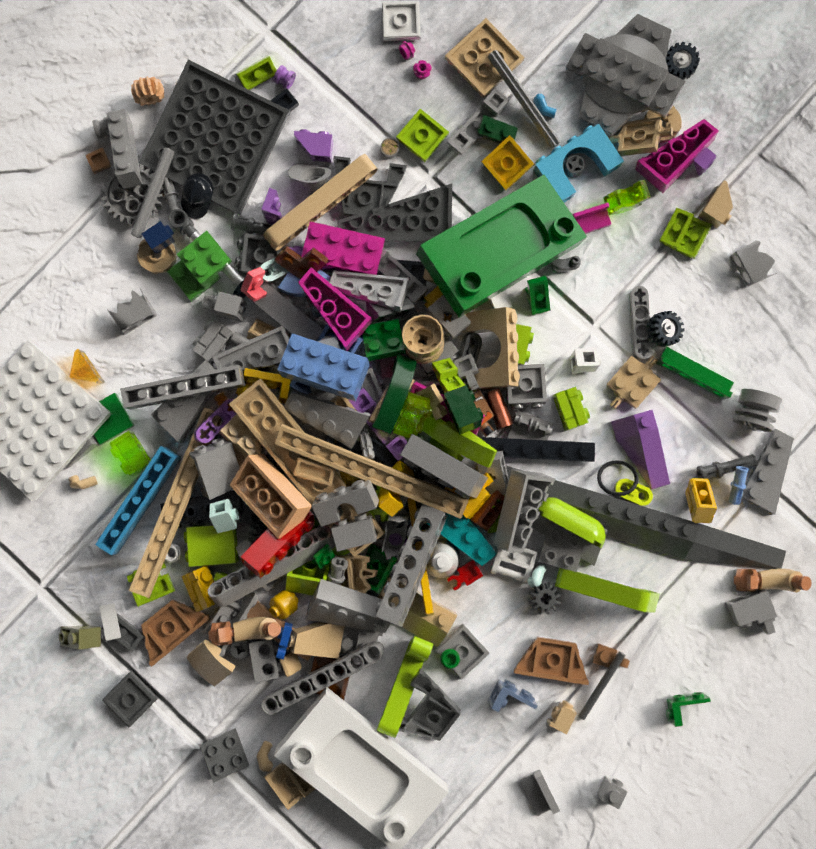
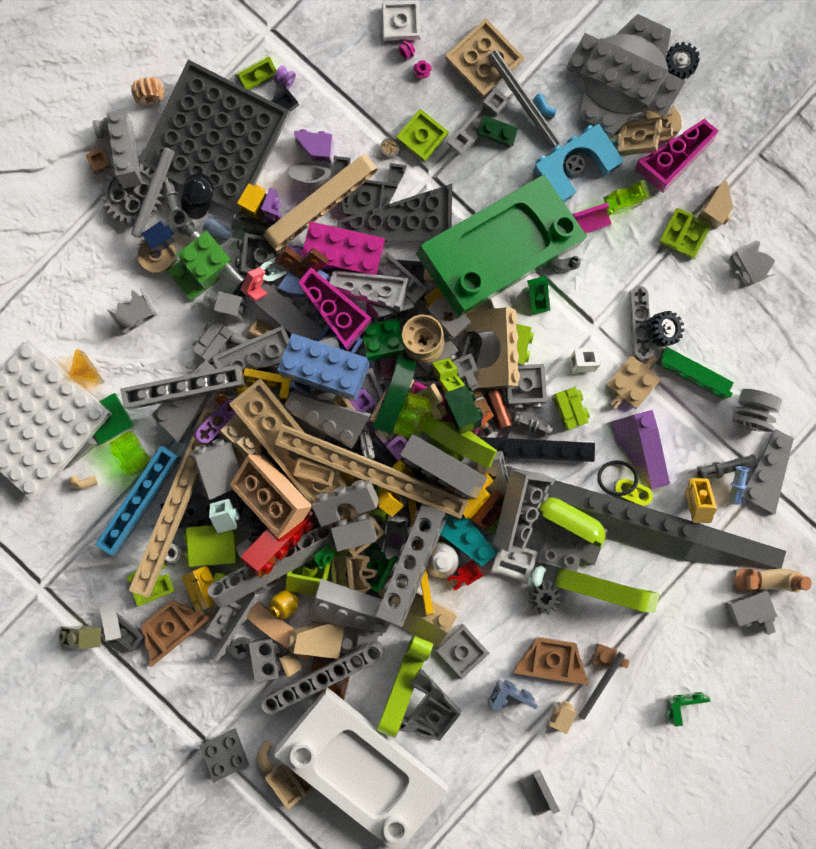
dark grey plate [102,671,158,727] -> none
tan slope [187,639,235,686] -> none
piece [208,617,281,646] -> none
blue plate [276,622,293,660] -> none
light grey bush [328,557,348,583] -> none
green plate [440,649,460,669] -> none
yellow plate [481,135,535,191] -> none
light grey brick [597,776,628,809] -> none
medium lavender slope [694,147,717,176] -> none
none -> sand blue cone [202,217,232,241]
none -> yellow brick [237,183,267,222]

